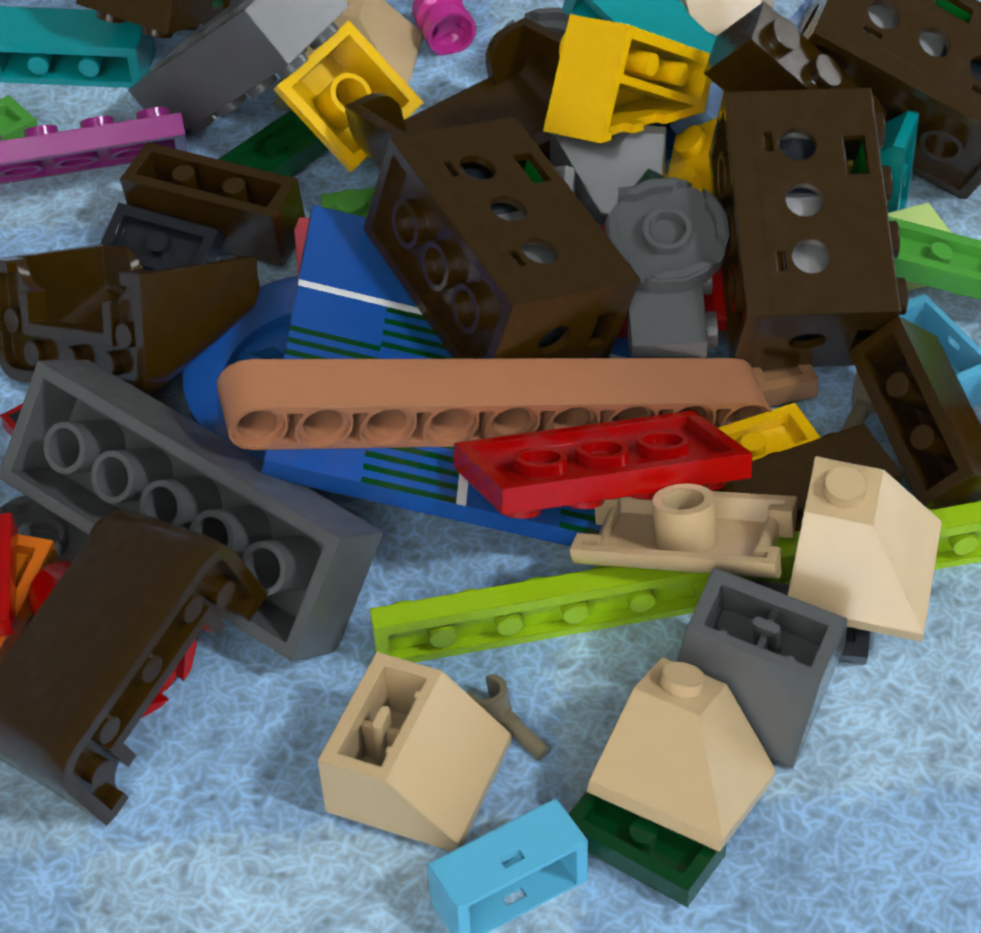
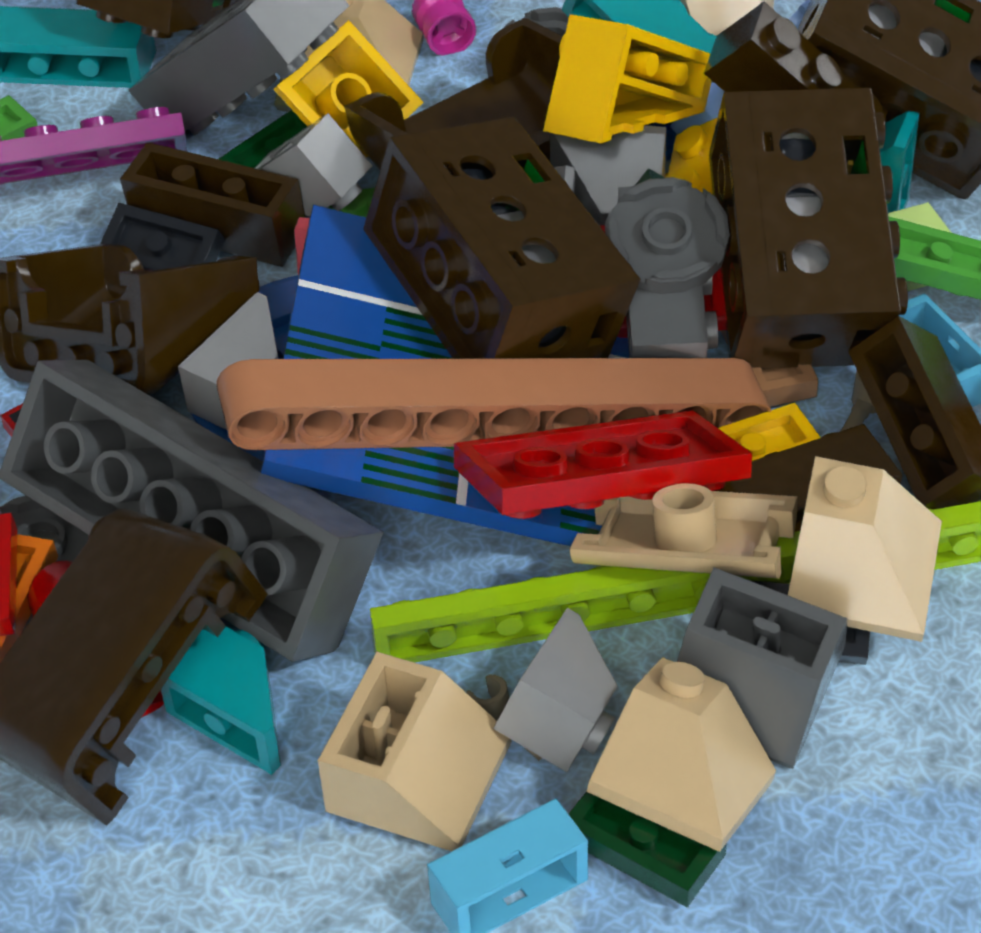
none -> teal slope [161,626,281,775]
none -> light grey slope [178,292,278,430]
none -> light grey slope [254,113,373,217]
none -> light grey slope [493,608,617,772]

